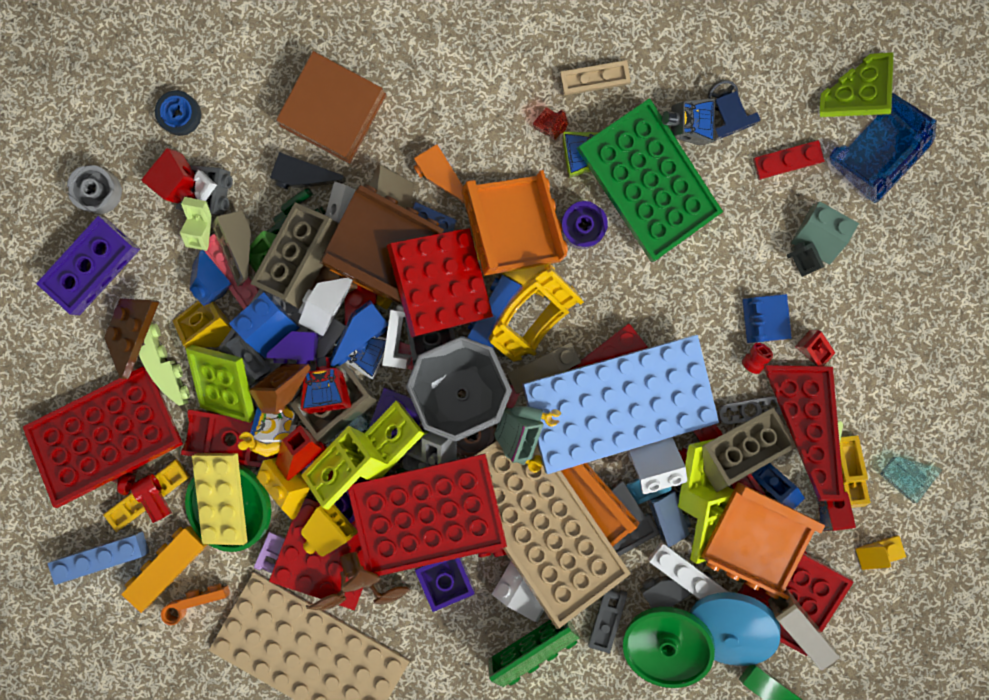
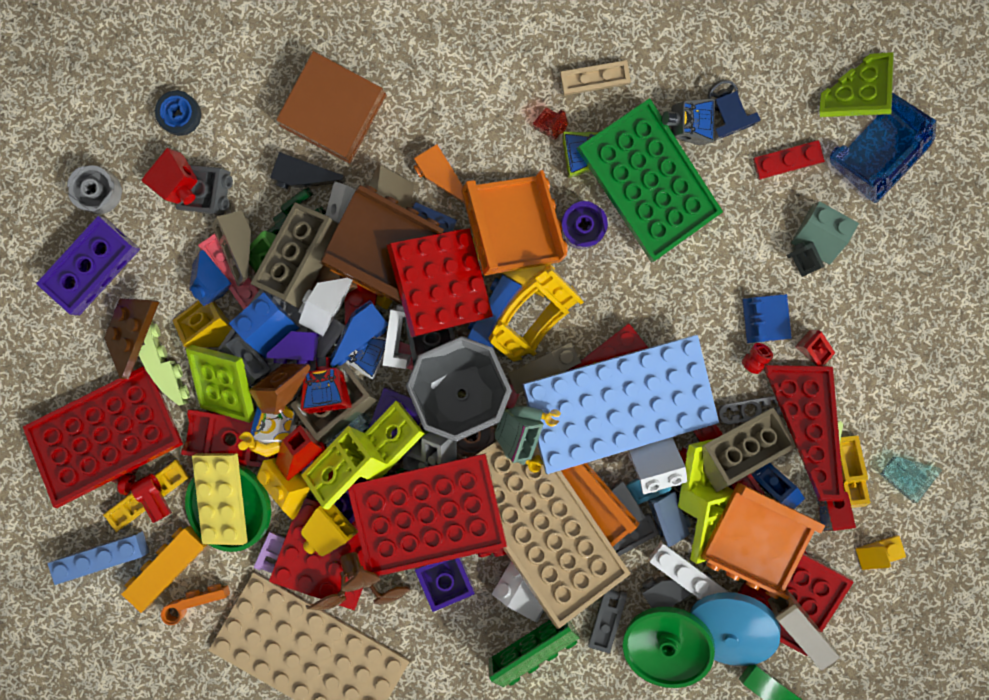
yellowish green slope [180,197,212,251] -> none
white tile [194,170,217,201] -> none

